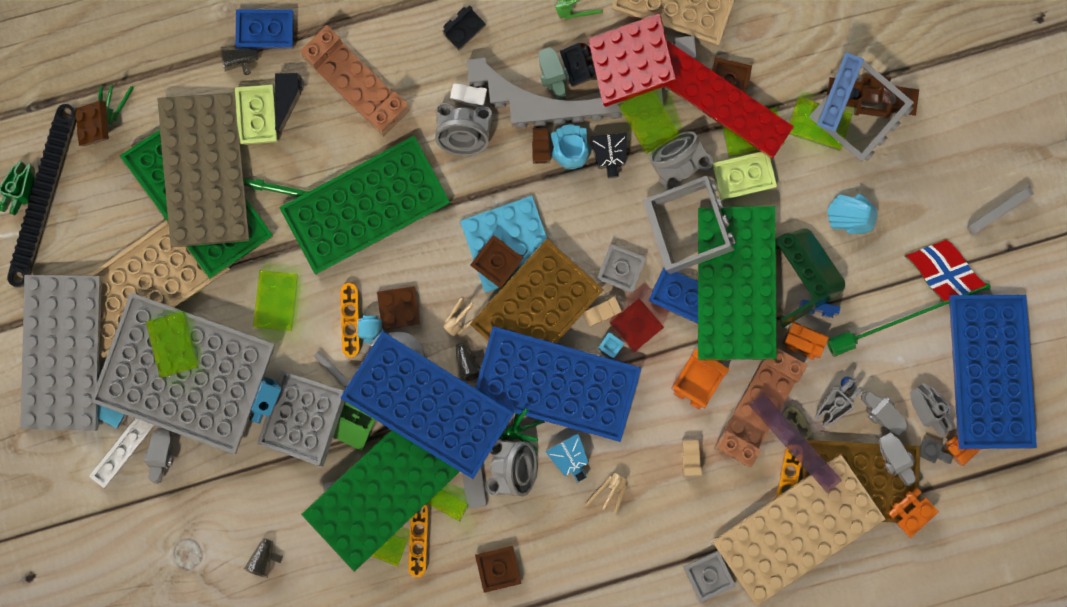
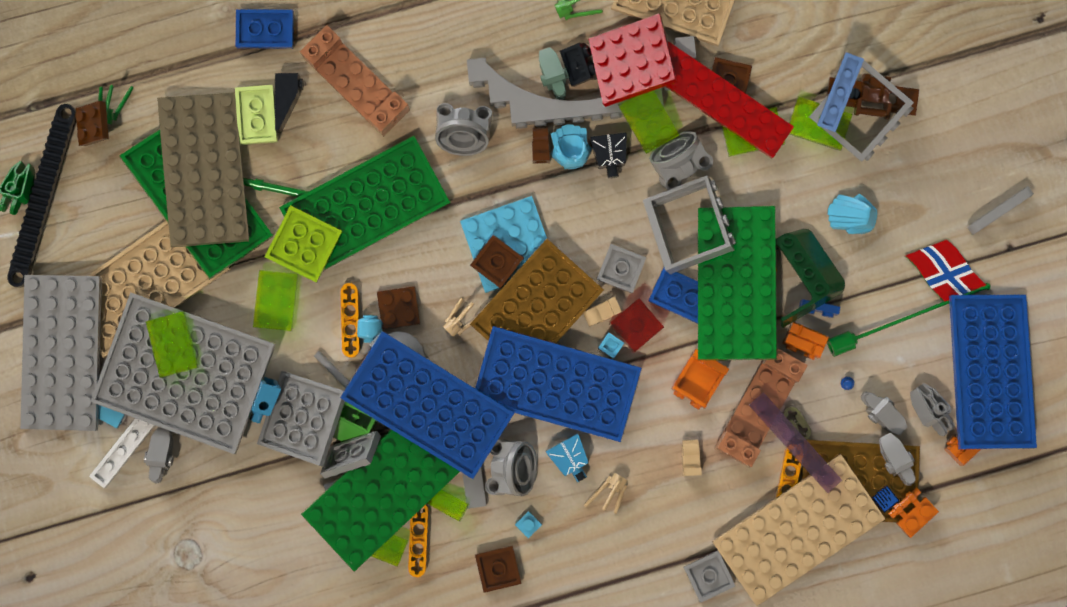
clear smoke piece [220,47,258,75] -> none
clear smoke piece [243,538,283,578] -> none
black bracket [443,5,486,51] -> none
white leg [450,84,487,108] -> none
clear smoke piece [455,342,484,382] -> none
green plant [501,409,545,451] -> none
yellowish green plate [712,152,777,201] -> none
light grey hinge [815,378,863,427] -> none
dark grey plate [920,438,954,464] -> none
none -> lime plate [264,205,343,283]
none -> light grey plate [320,431,381,478]
none -> medium azure plate [515,511,542,538]
none -> tile [871,485,899,513]

